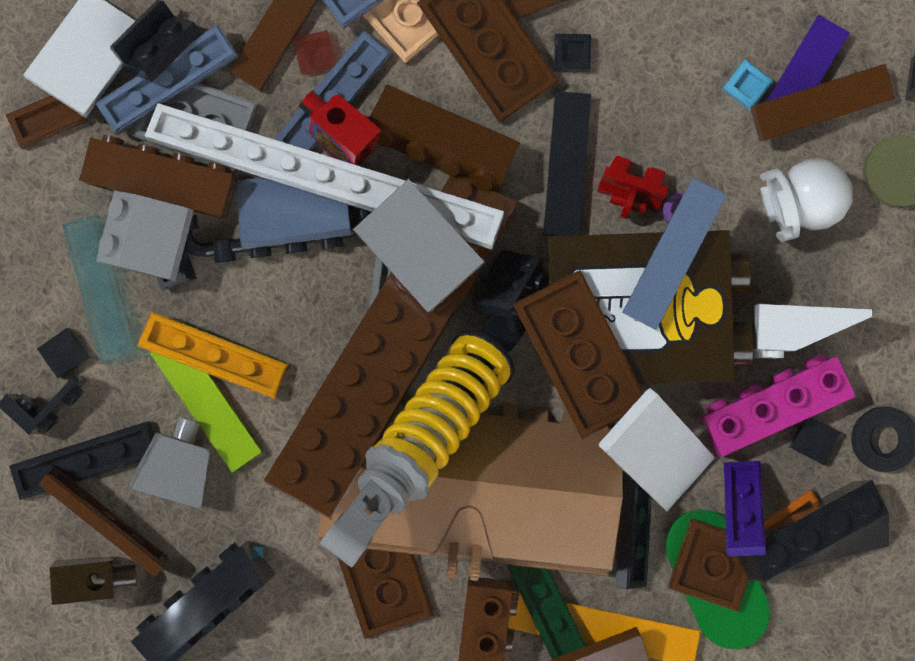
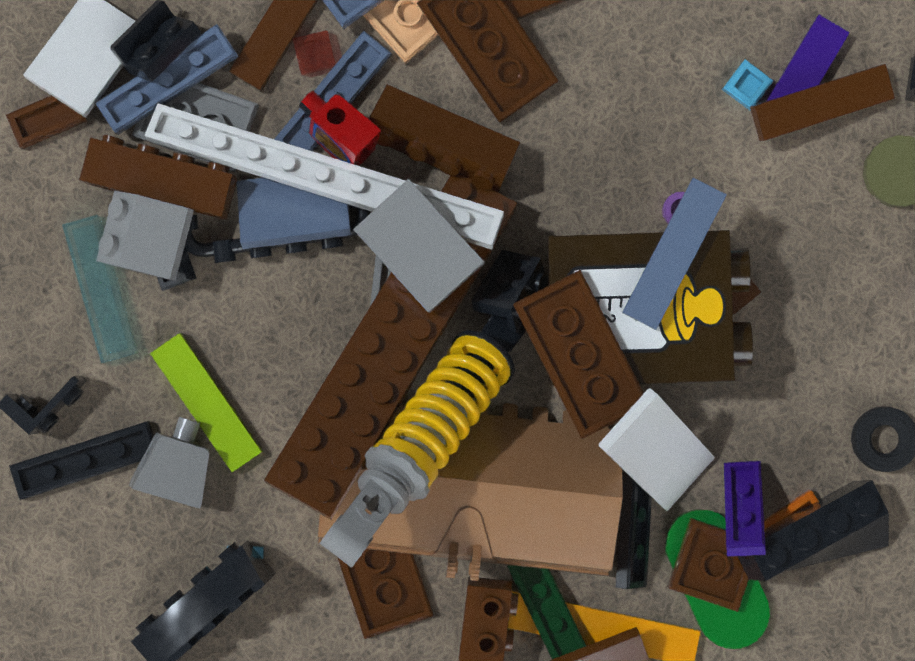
black tile [37,328,90,378] -> none
reddish brown tile [39,468,168,577] -> none
dark brown torso [49,556,137,605] -> none
light orange tile [138,311,288,399] -> none
black tile [543,91,591,236] -> none
black tile [554,34,591,72] -> none
red hips [597,156,669,219] -> none
dark pink brick [699,353,856,457] -> none
white slope [745,304,872,359] -> none
white tile [760,158,853,242] -> none
black tile [789,417,840,465] -> none

